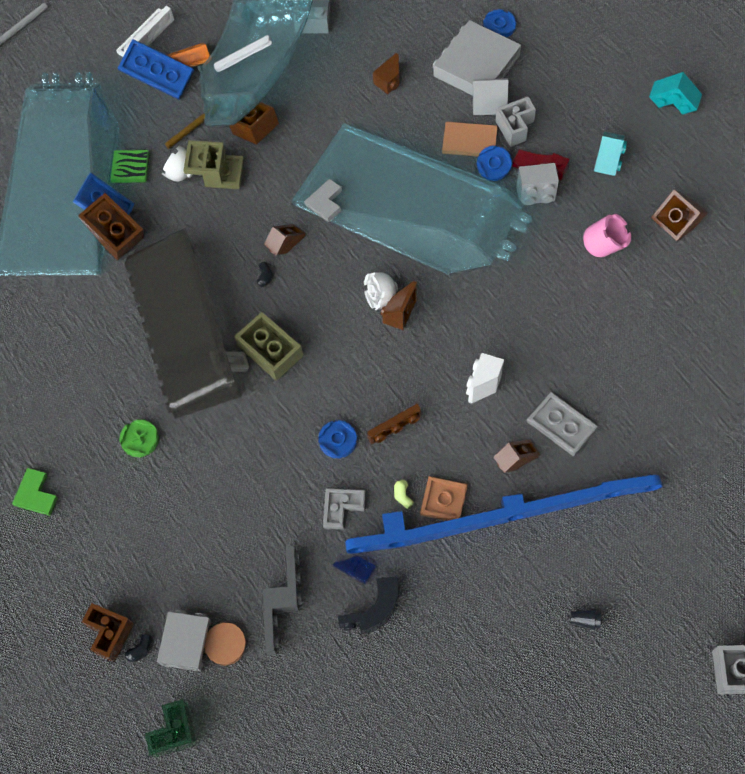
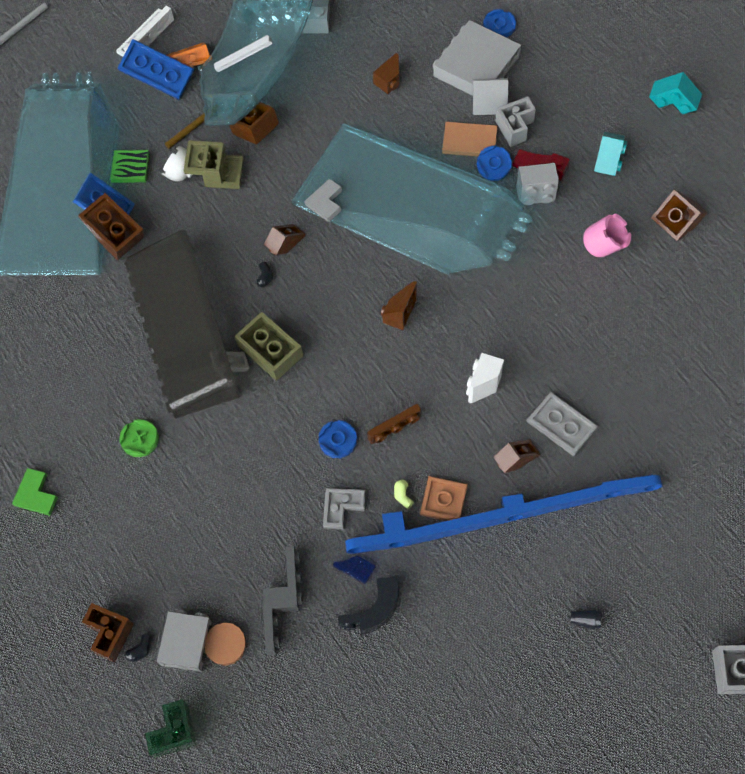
white cylinder [364,272,398,310] -> none

